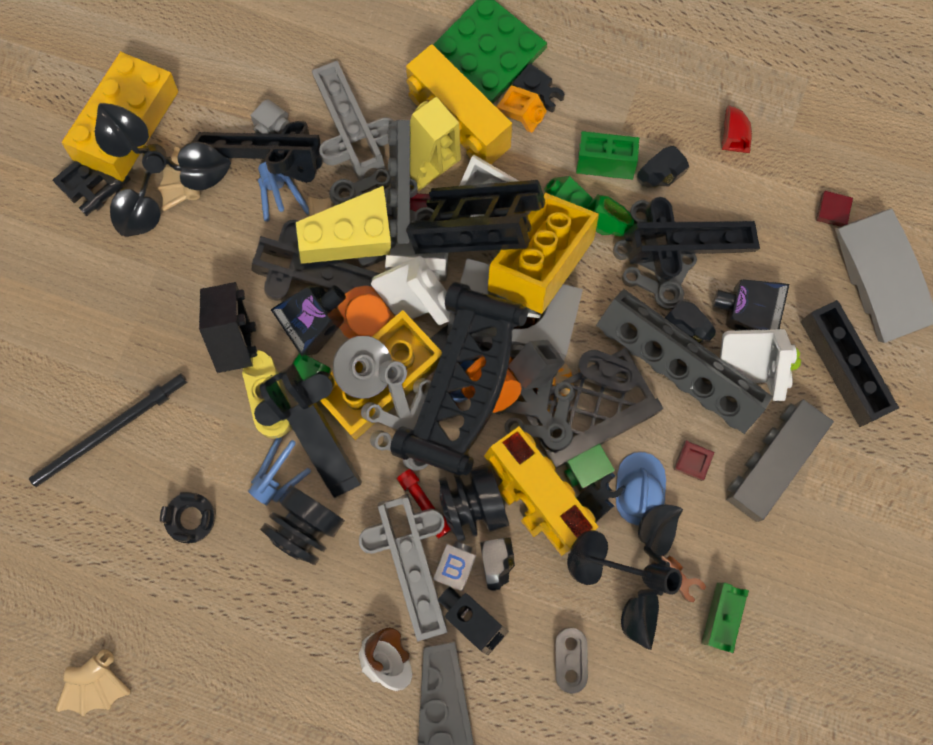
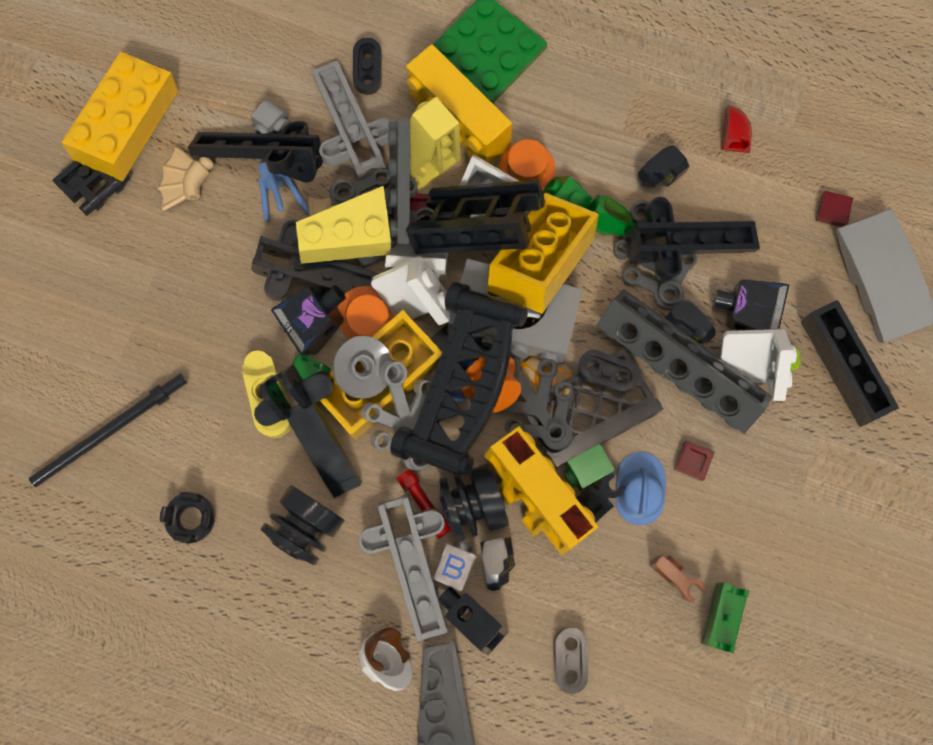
tan arm [55,649,131,716] -> none
black plant [94,103,231,237] -> none
black container [199,282,257,373] -> none
medium blue plant [248,437,311,506] -> none
light orange bracket [496,85,547,133] -> none
flat silver brick [508,340,565,389] -> none
black plate [513,63,565,112] -> none
black plant [567,504,683,650] -> none
green hinge [576,131,640,180] -> none
dark grey brick [726,399,834,522] -> none
none -> black plate [353,38,382,95]
none -> orange piece [499,139,555,192]

